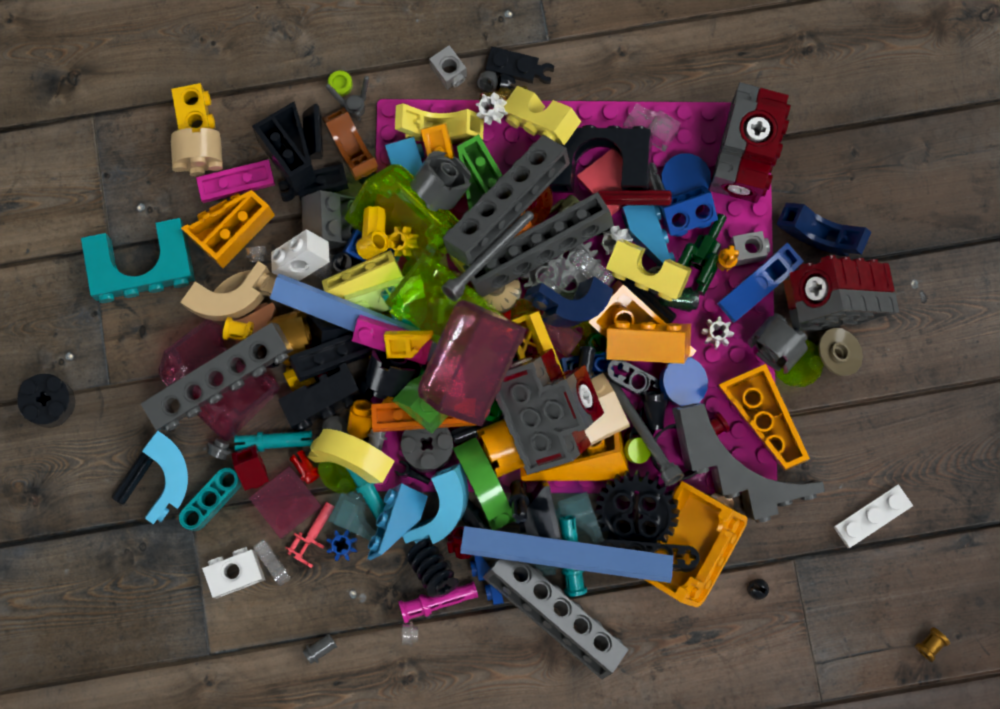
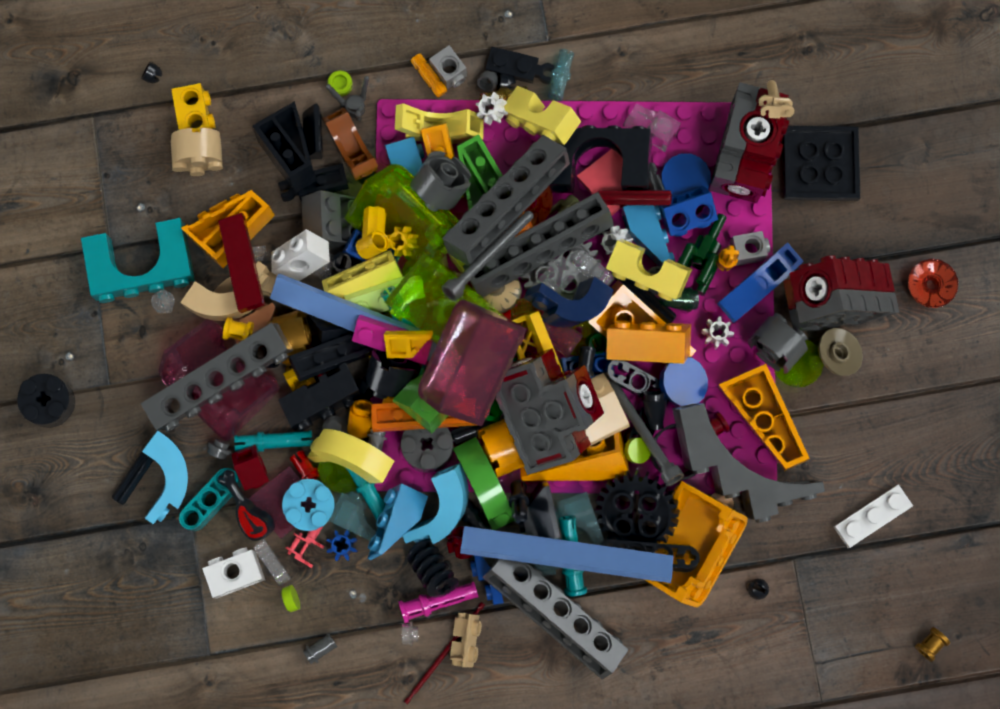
dark pink plate [196,159,275,203] -> none
black hand [394,460,431,485] -> none
dark blue arch [776,203,871,257] -> none
none -> black hinge [141,62,162,84]
none -> clear plate [151,289,175,314]
none -> black piece [217,470,275,541]
none -> dark red tile [218,212,265,313]
none -> lime tile [281,585,300,612]
none -> medium azure plate [282,479,335,531]
none -> dark red piece [404,602,485,705]
none -> light orange axle [411,53,447,98]
none -> tan hinge [450,612,482,667]
none -> clear light blue pin [548,49,574,101]
none -> tan piece [758,80,794,119]
none -> black plate [783,126,860,201]
none -> clear red dish [908,259,959,308]

